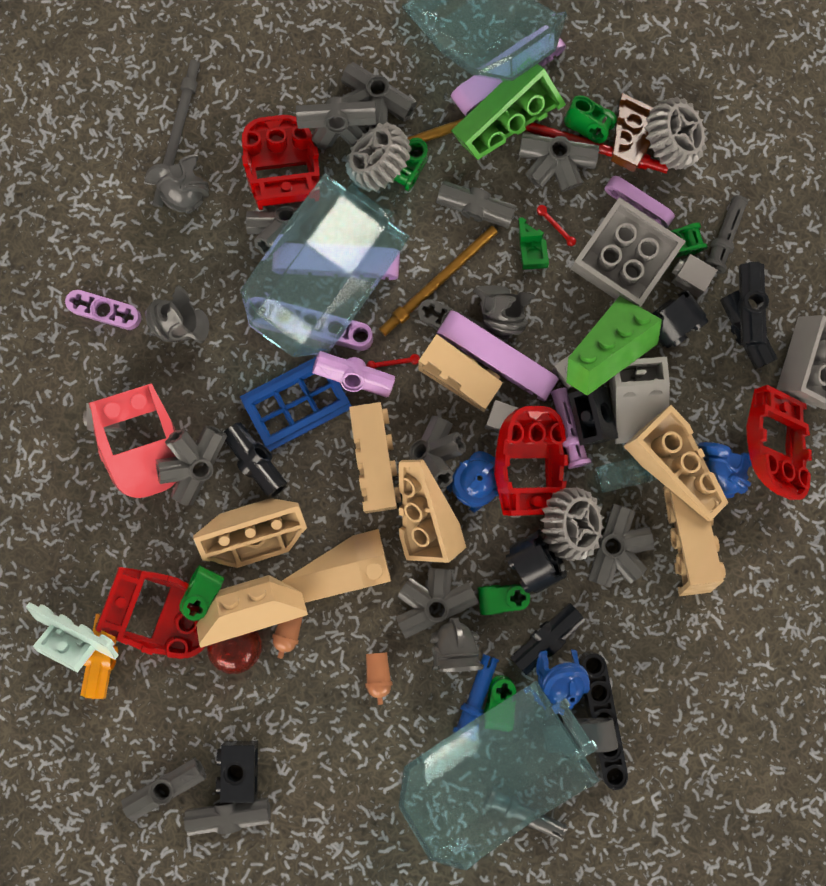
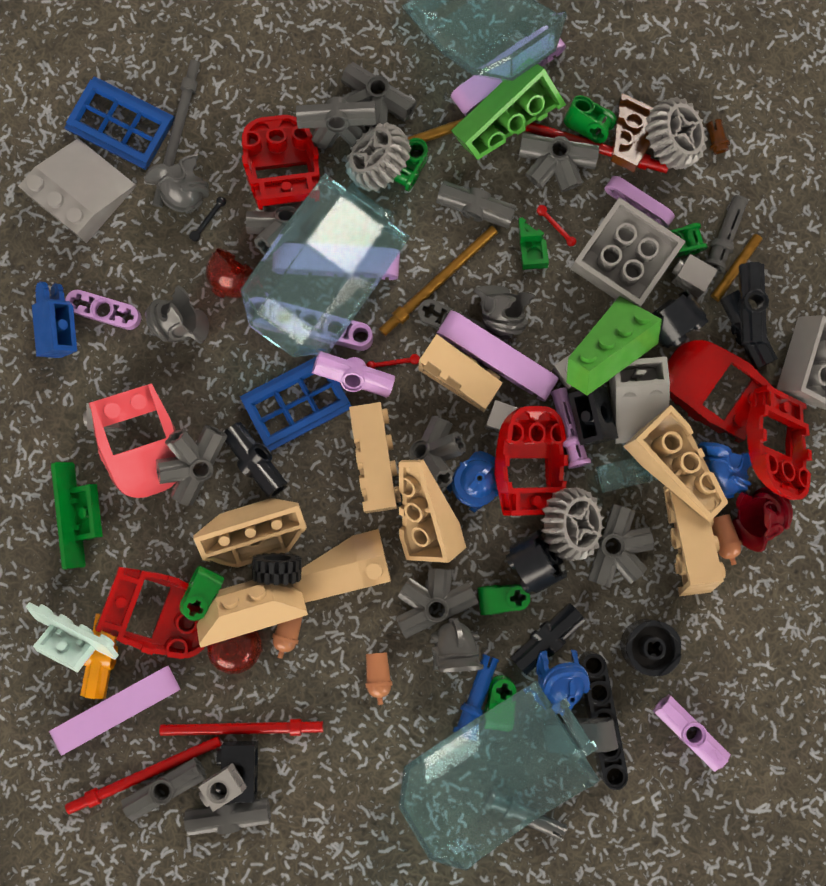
none -> light grey slope [18,138,136,243]
none -> blue hinge [32,281,77,358]
none -> lavender beam [49,665,181,756]
none -> green bracket [51,462,103,569]
none -> blue piece [64,76,175,170]
none -> red bar [65,736,222,815]
none -> red bar [159,719,324,736]
none -> black hinge [189,197,226,242]
none -> light grey brick [198,763,247,812]
none -> clear red cylinder [206,248,259,299]
none -> black tyre [252,553,302,585]
none -> black brick [620,618,682,676]
none -> lavender piece [653,694,731,772]
none -> red slope [668,340,774,443]
none -> reddish brown pin [705,119,730,155]
none -> pearl gold bar [711,234,763,302]
none -> nougat piece [712,514,742,565]
none -> dark red helmet [732,487,793,552]

